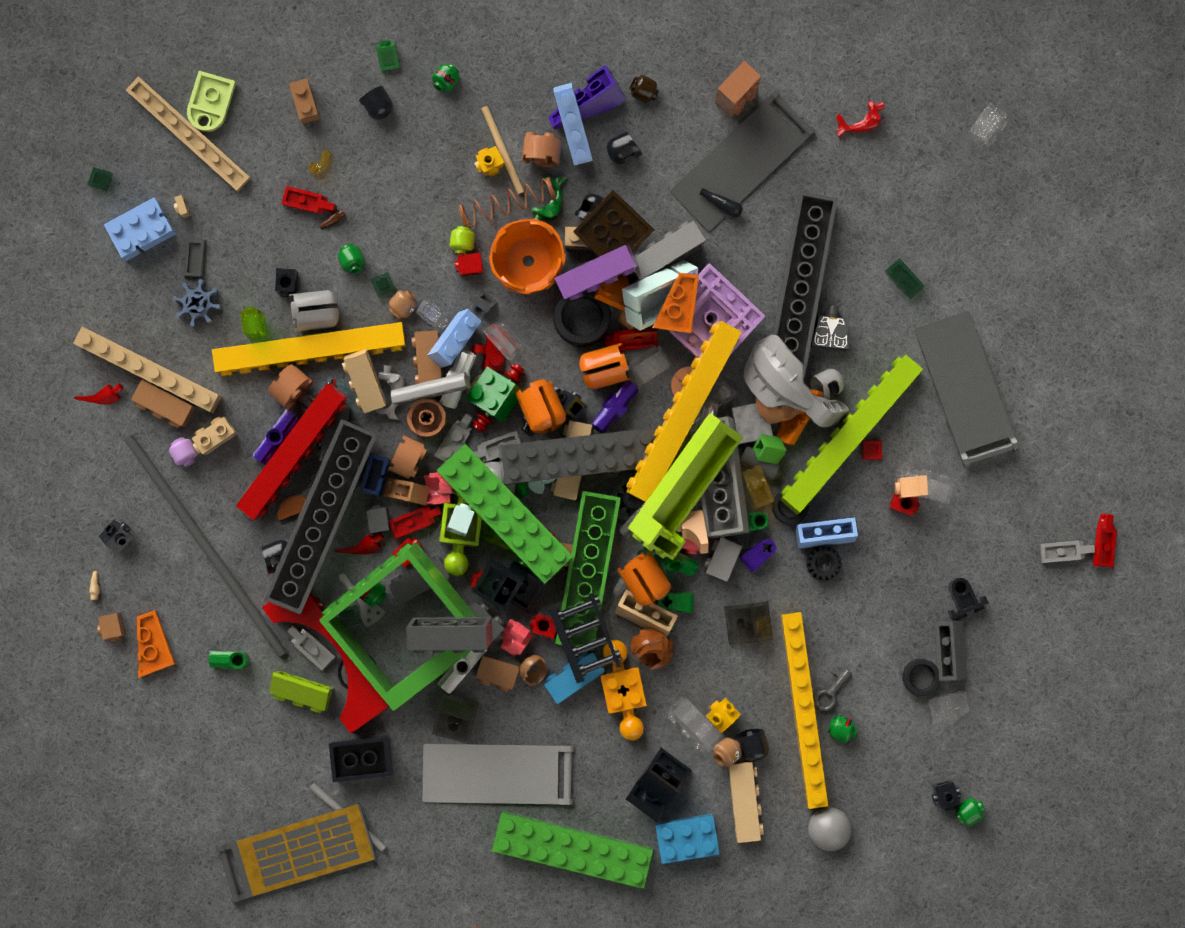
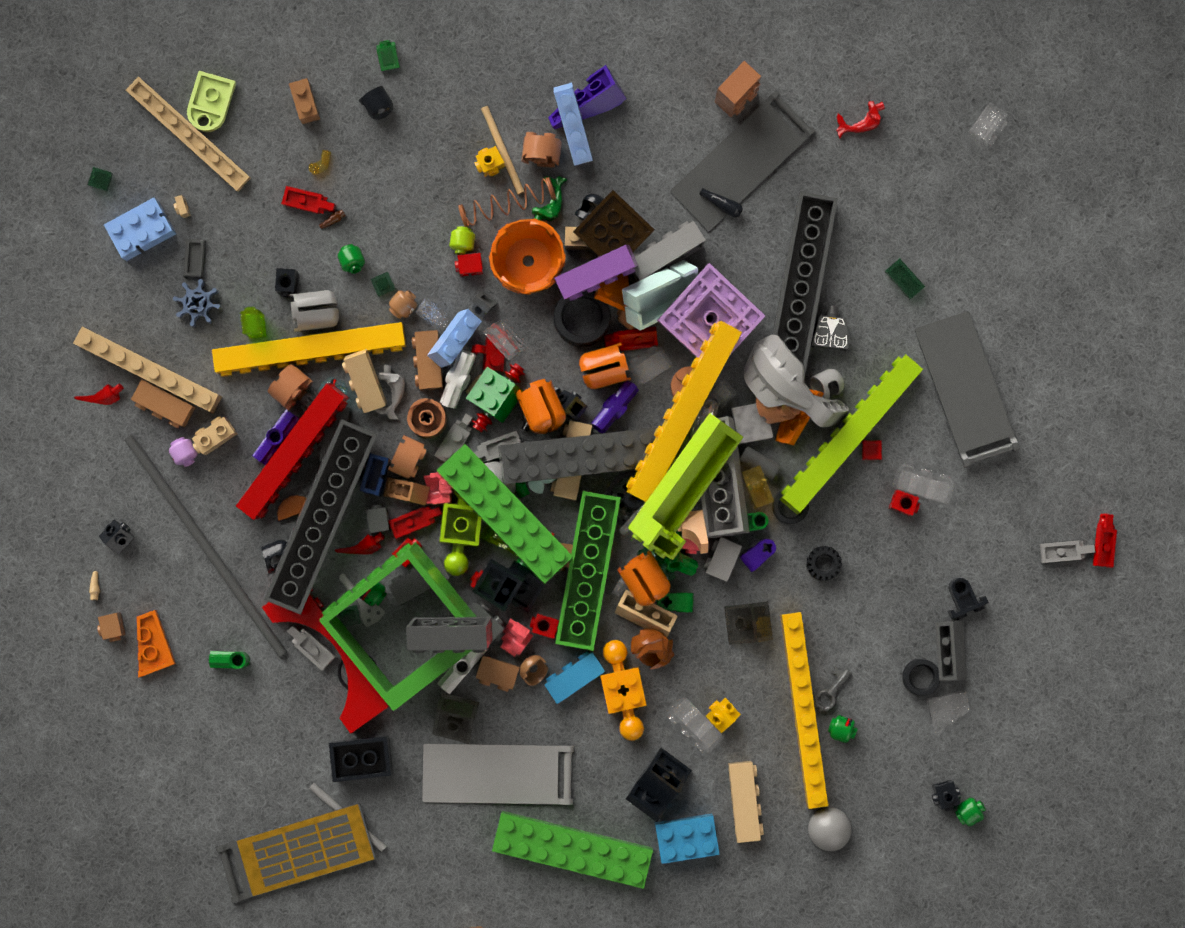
lime slope [270,670,334,713] -> none
light grey brick [391,372,471,405] -> none
green head [432,64,460,92] -> none
light aqua brick [446,503,474,537] -> none
black fence [549,593,623,684] -> none
black helmet [607,131,642,165] -> none
dark brown head [629,75,659,103] -> none
orange wing [652,272,699,333] -> none
medium nougat head [713,738,742,767] -> none
black helmet [736,728,769,762] -> none
bright green brick [753,434,786,464] -> none
light blue brick [795,517,858,549] -> none
light nougat arch [895,475,928,498] -> none

